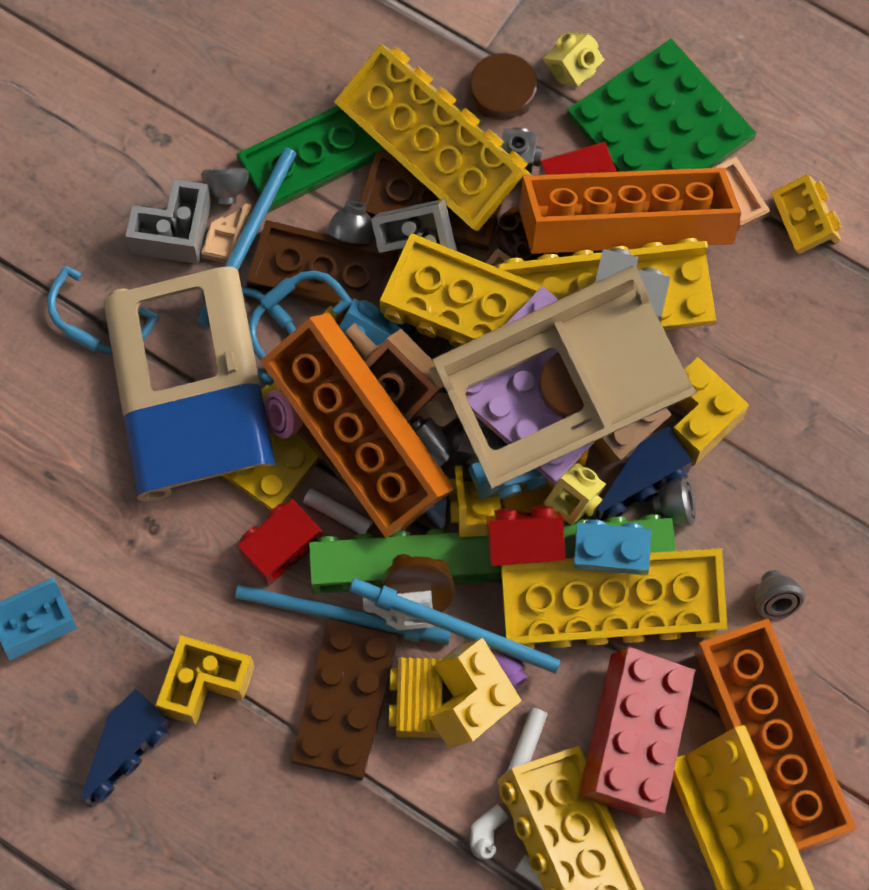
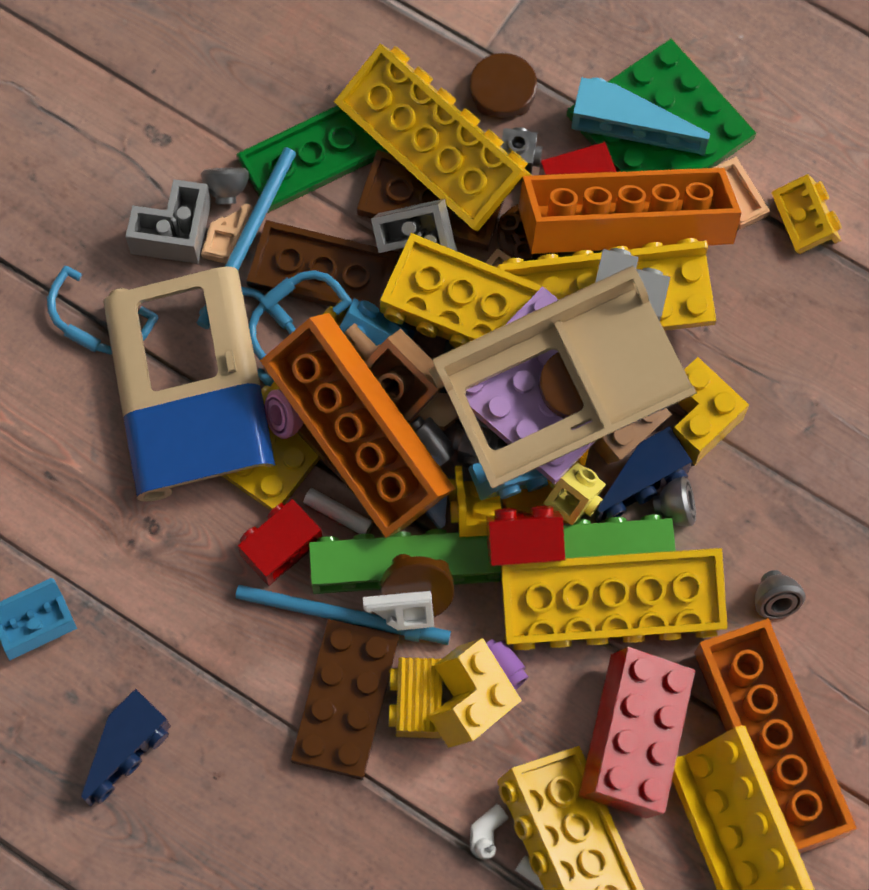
yellow brick [156,635,255,725] -> none
flat silver brick [327,201,375,245] -> none
dark azure bar [349,578,560,674] -> none
white piece [507,708,548,772] -> none
light yellow brick [543,32,604,86] -> none
dark azure bracket [574,520,651,576] -> none
none -> medium azure slope [571,77,710,155]

